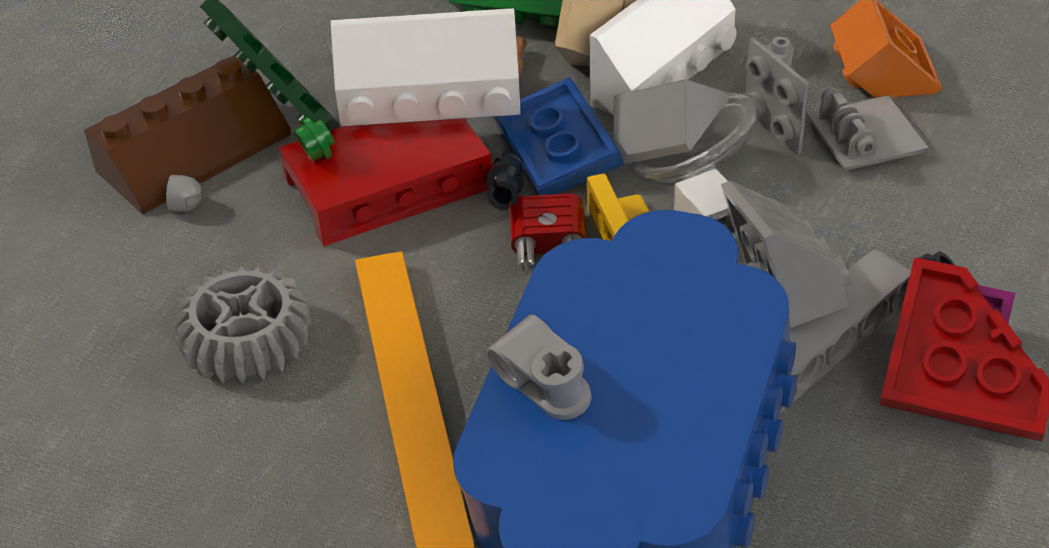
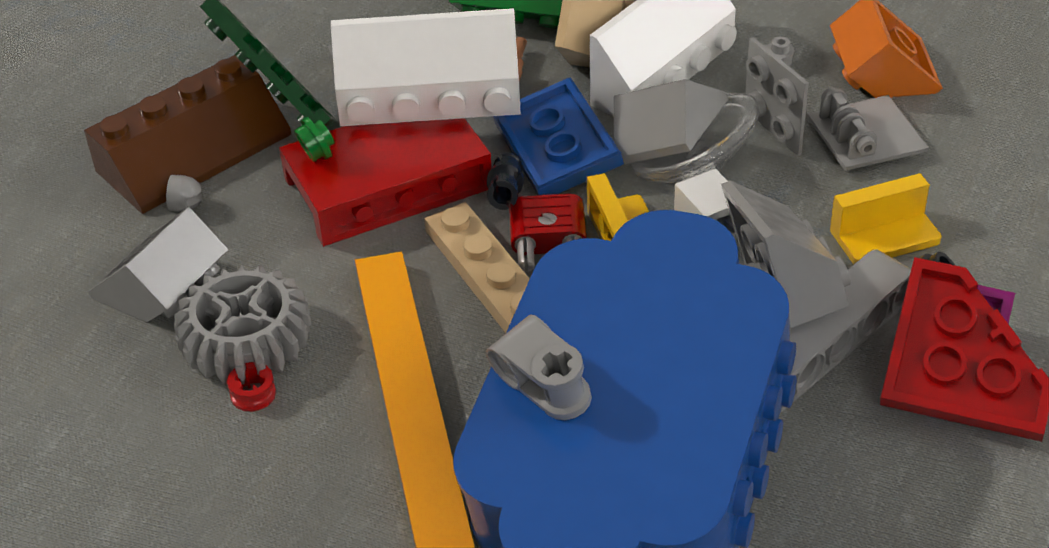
none -> light grey slope [87,206,228,323]
none -> red bush [227,362,276,412]
none -> tan plate [424,202,530,333]
none -> yellow panel [830,173,942,265]

